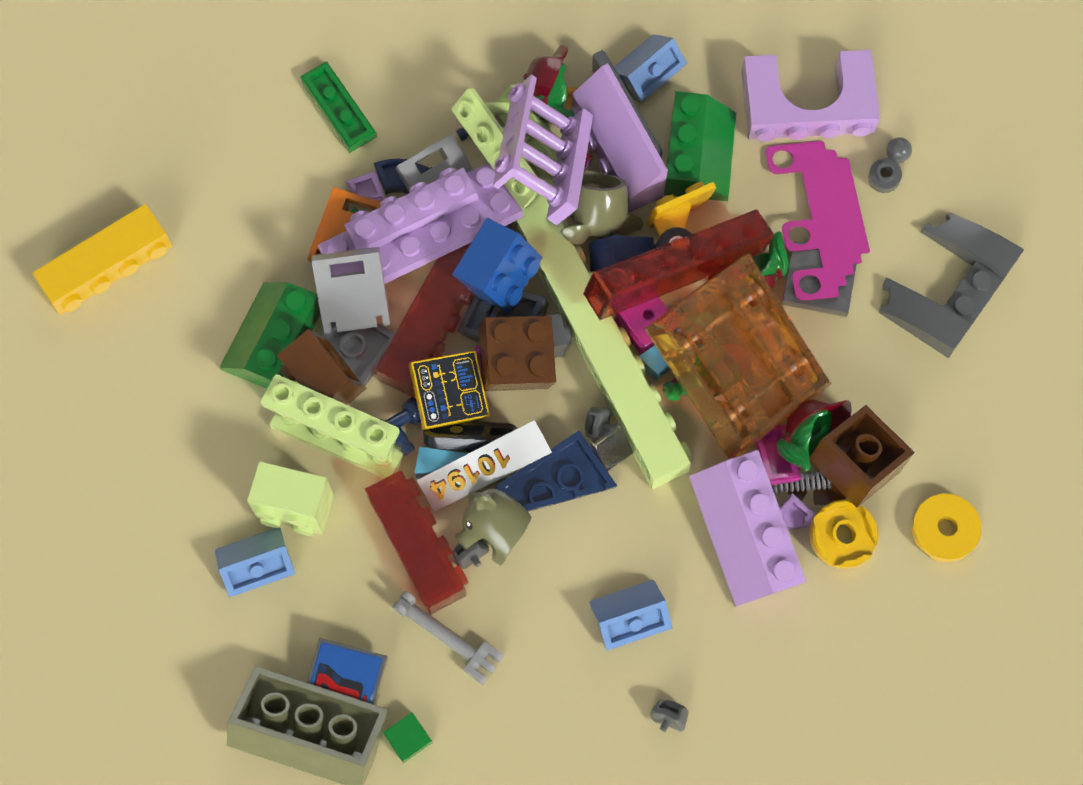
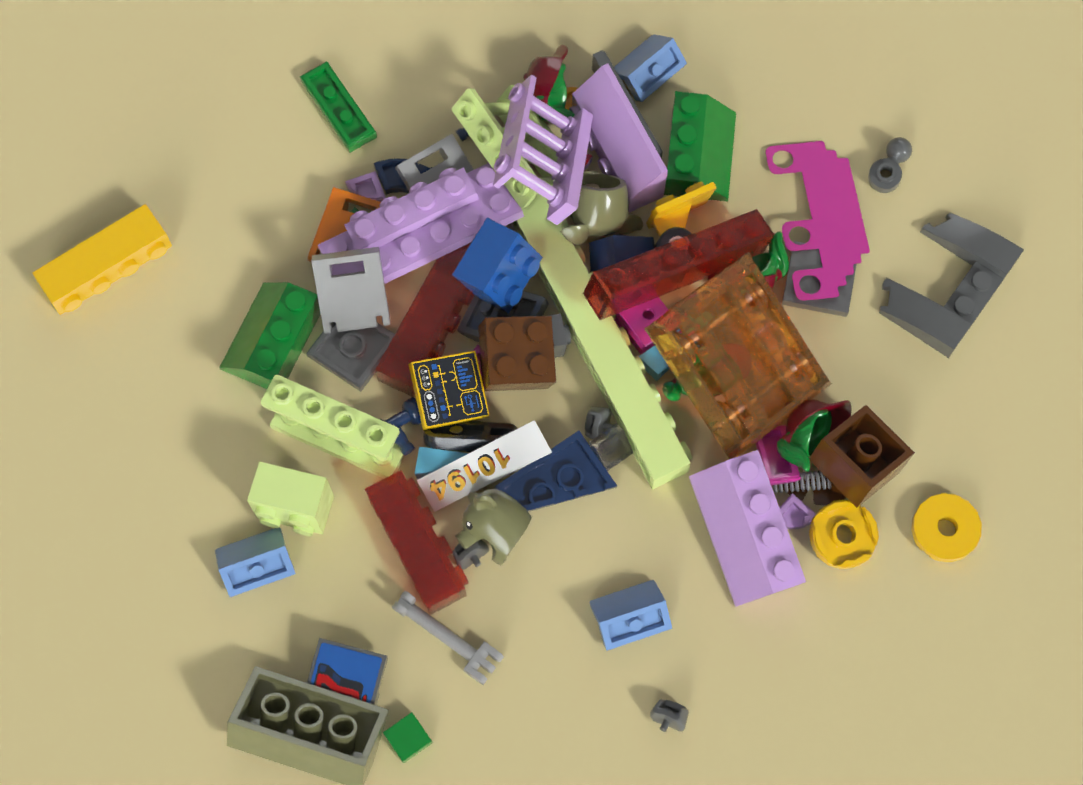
reddish brown brick [277,329,367,405] -> none
lavender arch [741,50,880,142] -> none

